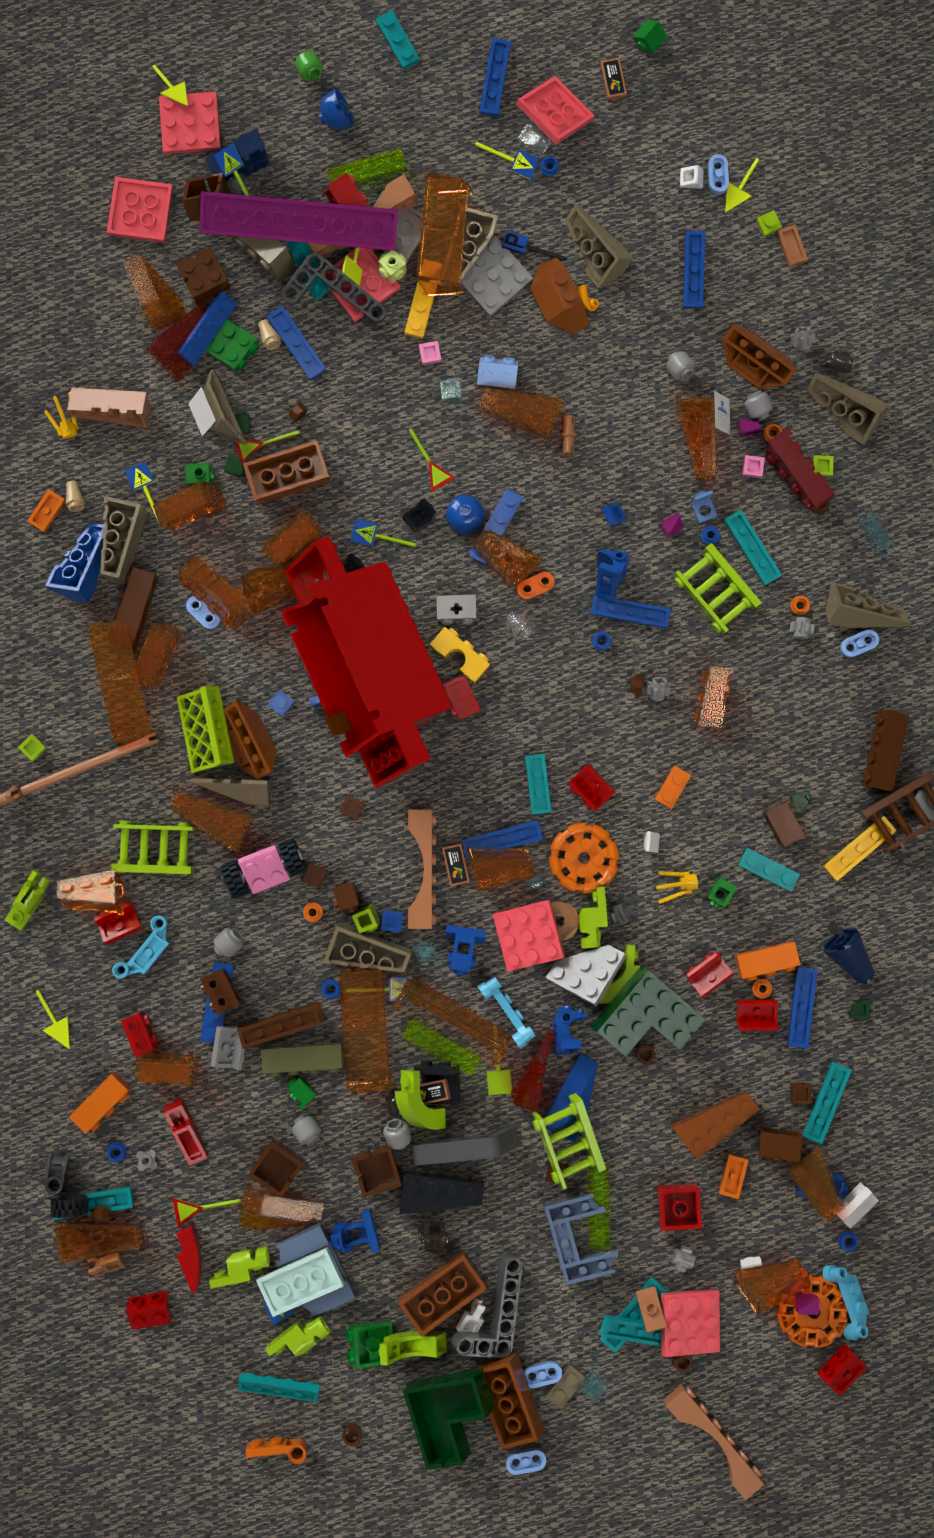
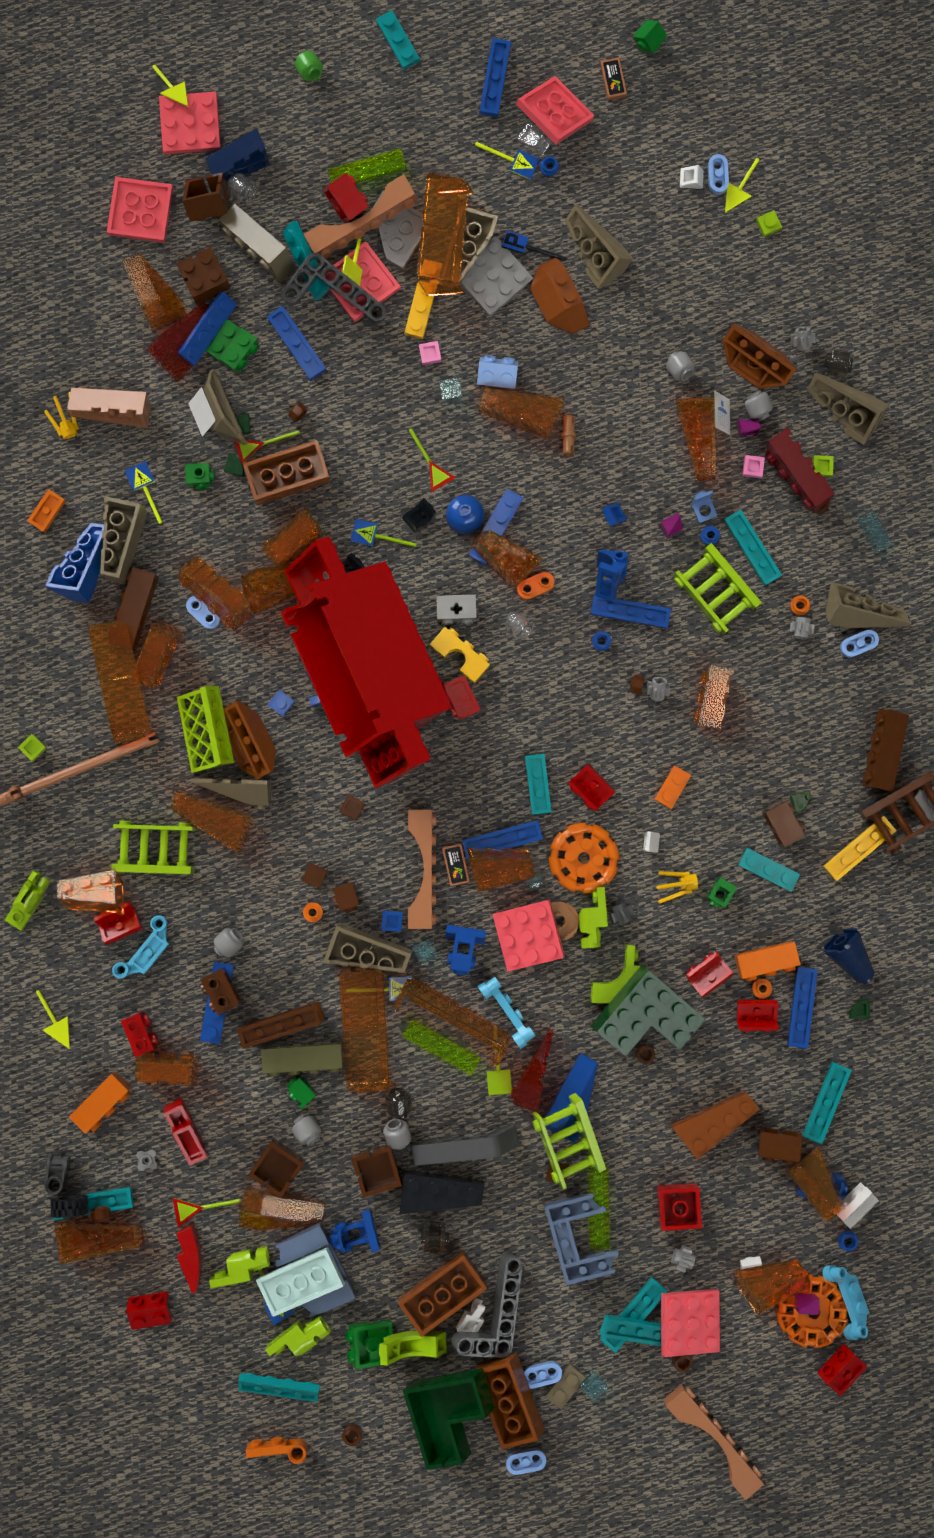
tan cone [66,481,85,512] -> none
medium nougat plate [87,1252,126,1275] -> none
blue plate [107,1142,127,1162] -> none
clear orange wedge [153,481,227,530] -> none
magenta plate [199,191,398,251] -> none
light grey bracket [211,1026,245,1070] -> none
piece [214,143,250,196] -> none
plate [221,838,306,899] -> none
tan cone [258,319,281,350] -> none
blue cylinder [319,89,354,131] -> none
blue plate [321,979,341,999] -> none
reddish brown tile [325,711,352,737] -> none
lime brick [352,903,380,933] -> none
yellowish green brick [378,251,407,284] -> none
lime arch [395,1069,446,1130] -> none
black bracket [414,1060,460,1105] -> none
tile [420,1079,451,1104] -> none
plate [545,945,627,1007] -> none
blue tile [552,1005,588,1055] -> none
light orange arm [578,285,599,311] -> none
nougat plate [636,1286,667,1333] -> none
blue plate [683,231,705,309] -> none
orange plate [718,1154,749,1199] -> none
orange plate [763,424,782,442] -> none
nougat tile [776,224,808,268] -> none
reddish brown tile [790,1083,812,1104] -> none

